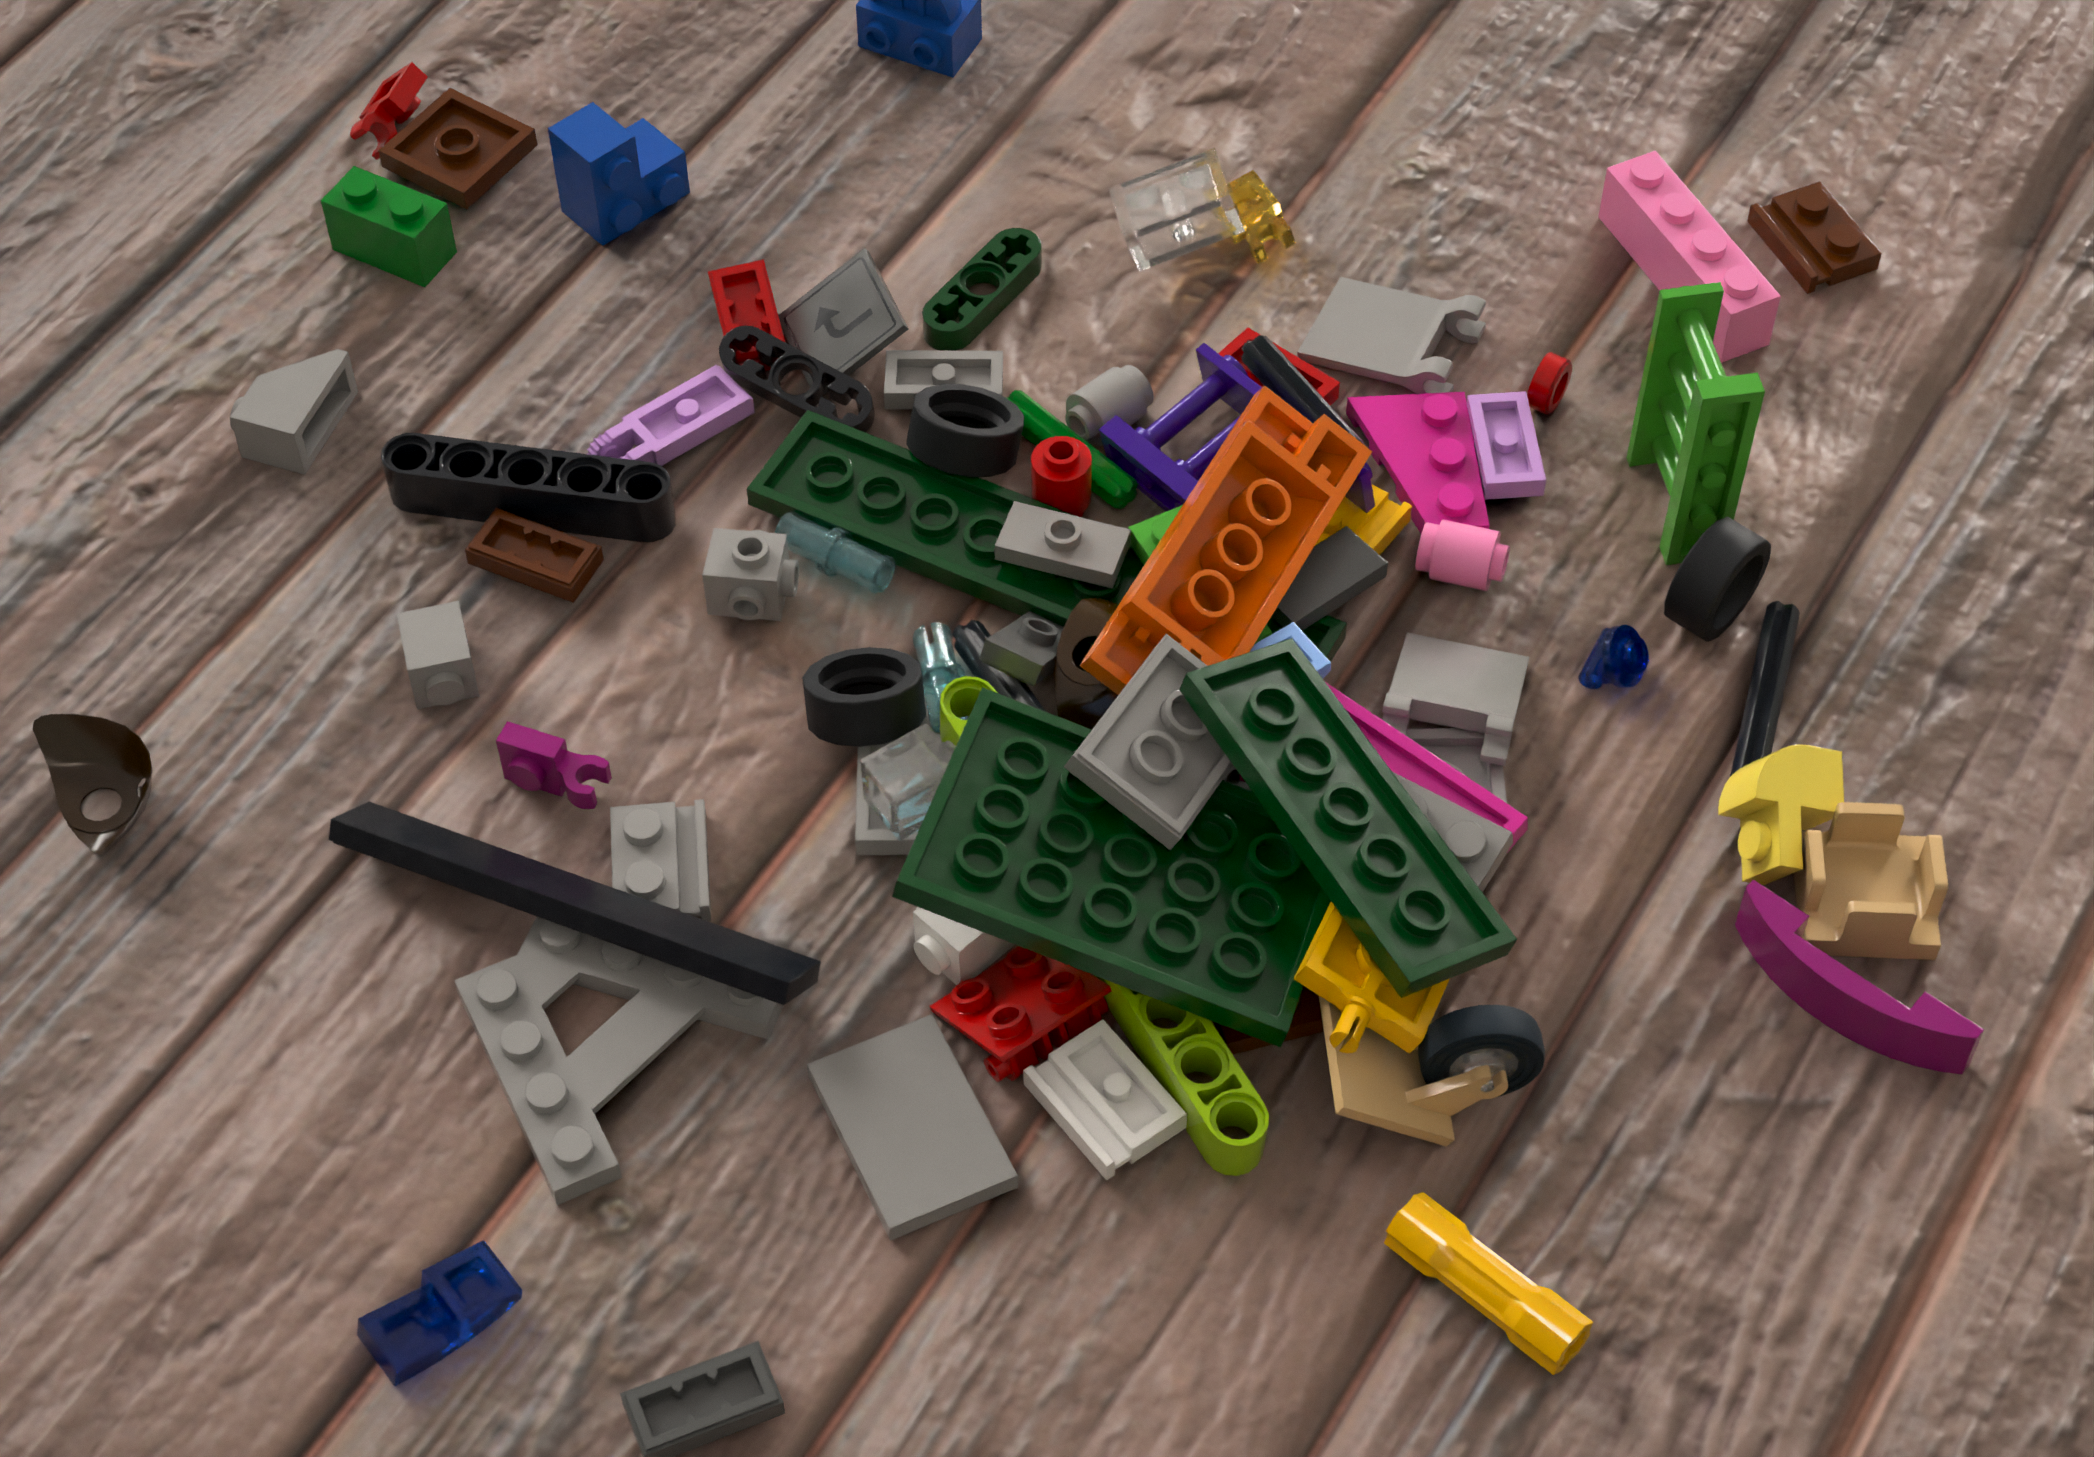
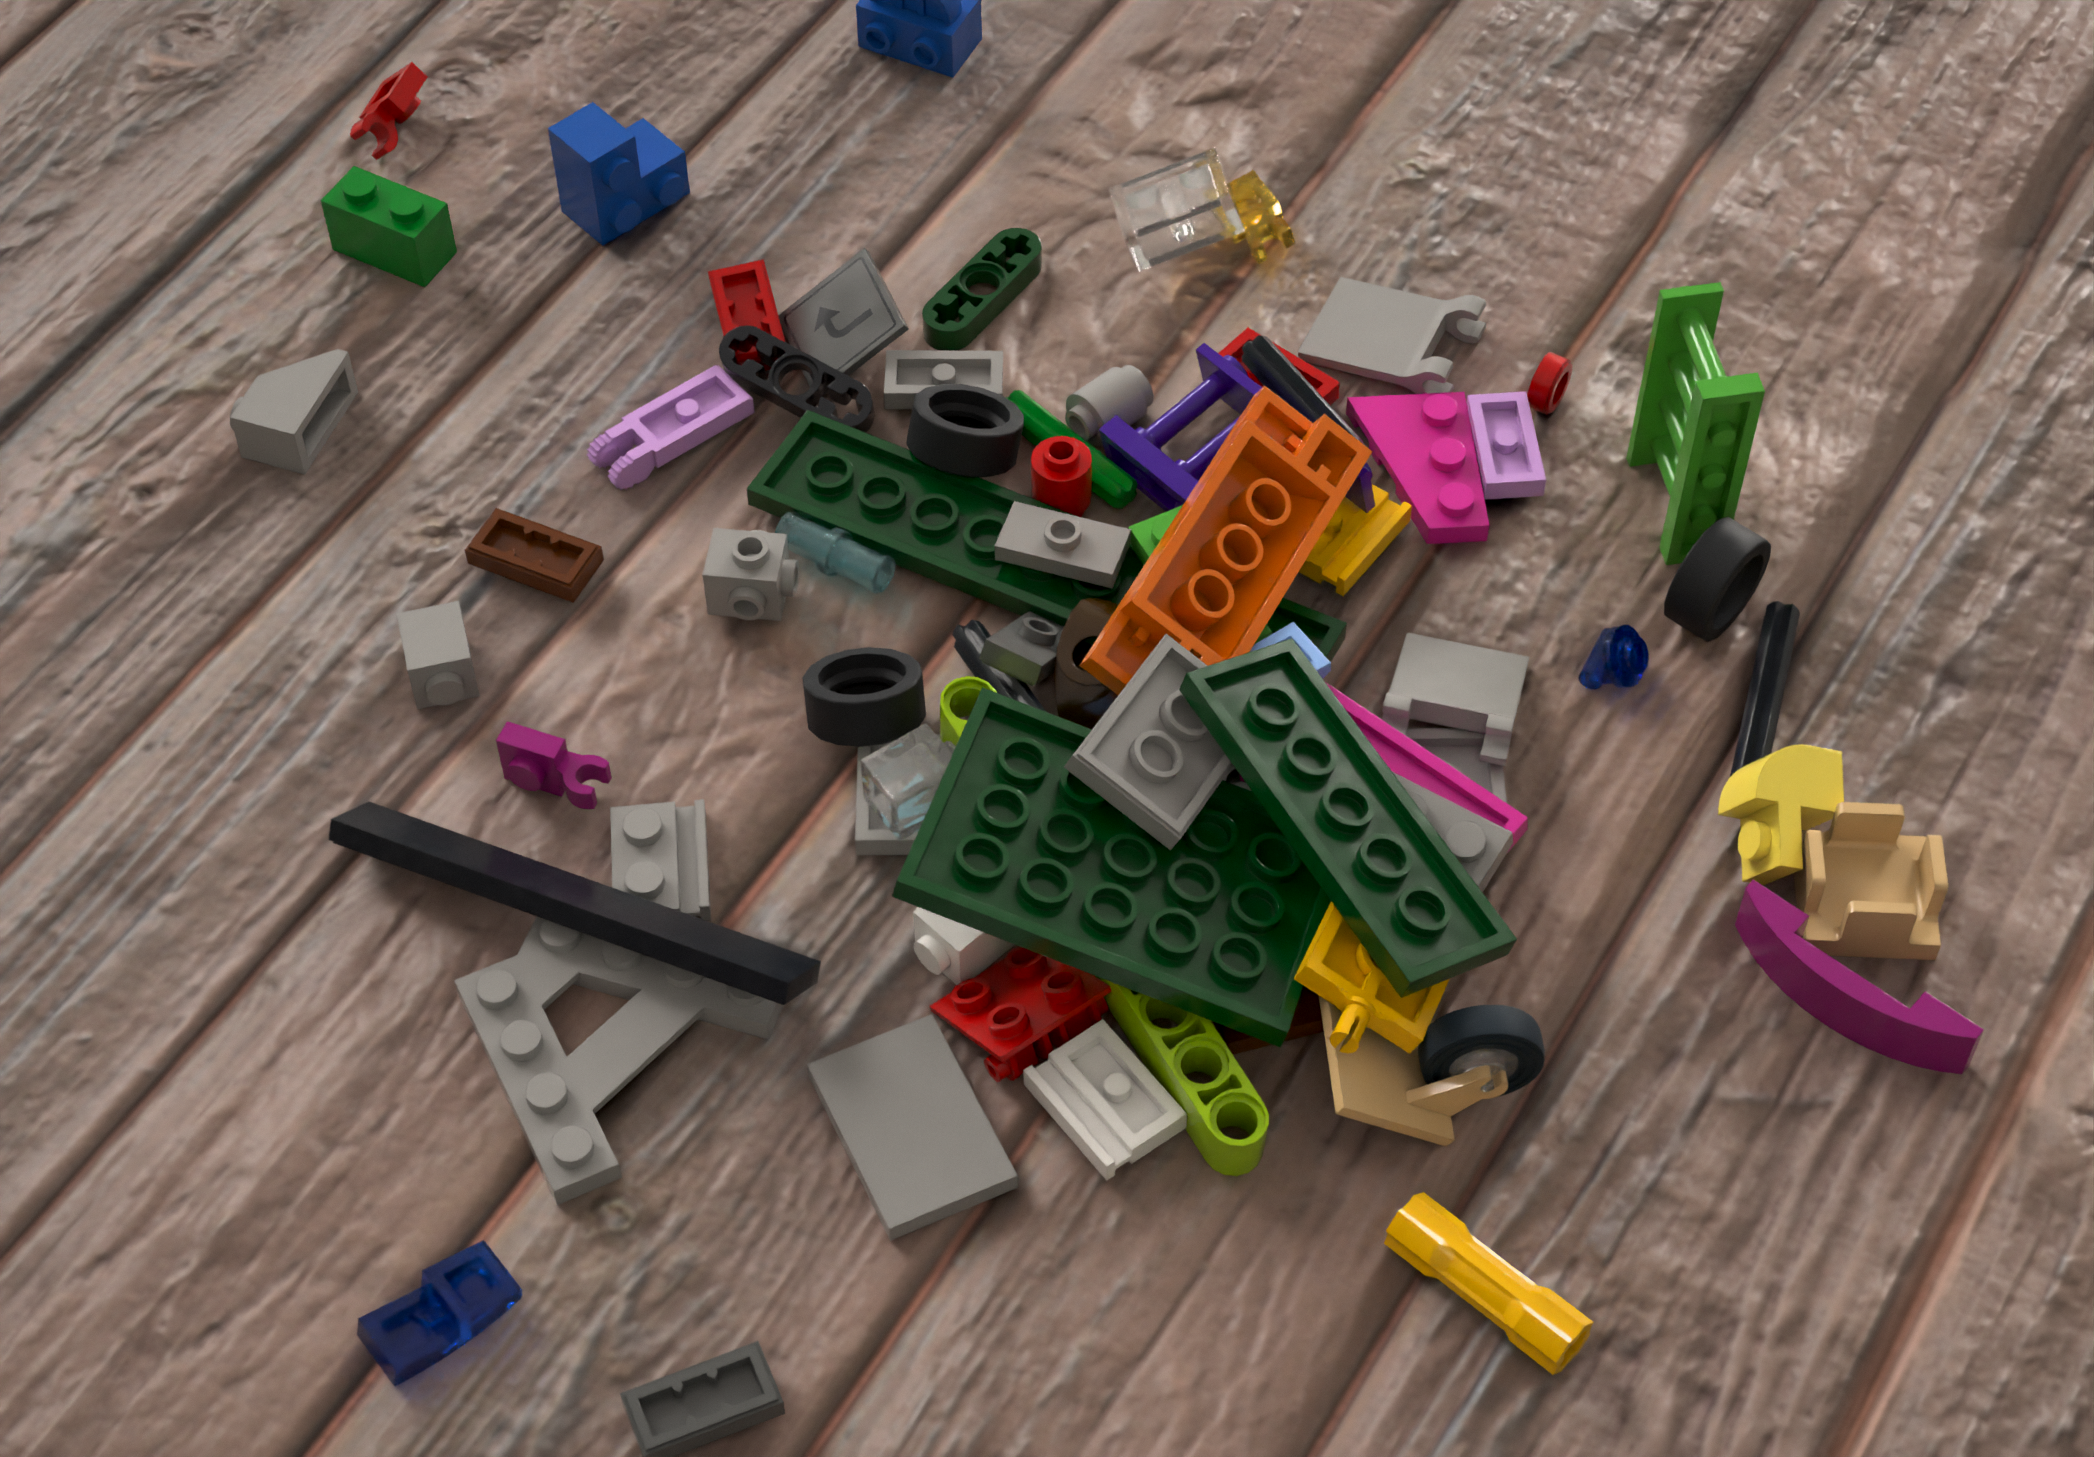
dark brown piece [33,714,152,856] -> none
reddish brown plate [378,88,537,209] -> none
black beam [381,433,676,542] -> none
clear light blue axle [912,622,967,733] -> none
dark grey tile [1271,526,1388,631] -> none
bright pink brick [1415,519,1510,591] -> none
bright pink brick [1598,151,1781,363] -> none
reddish brown plate [1747,181,1882,294] -> none

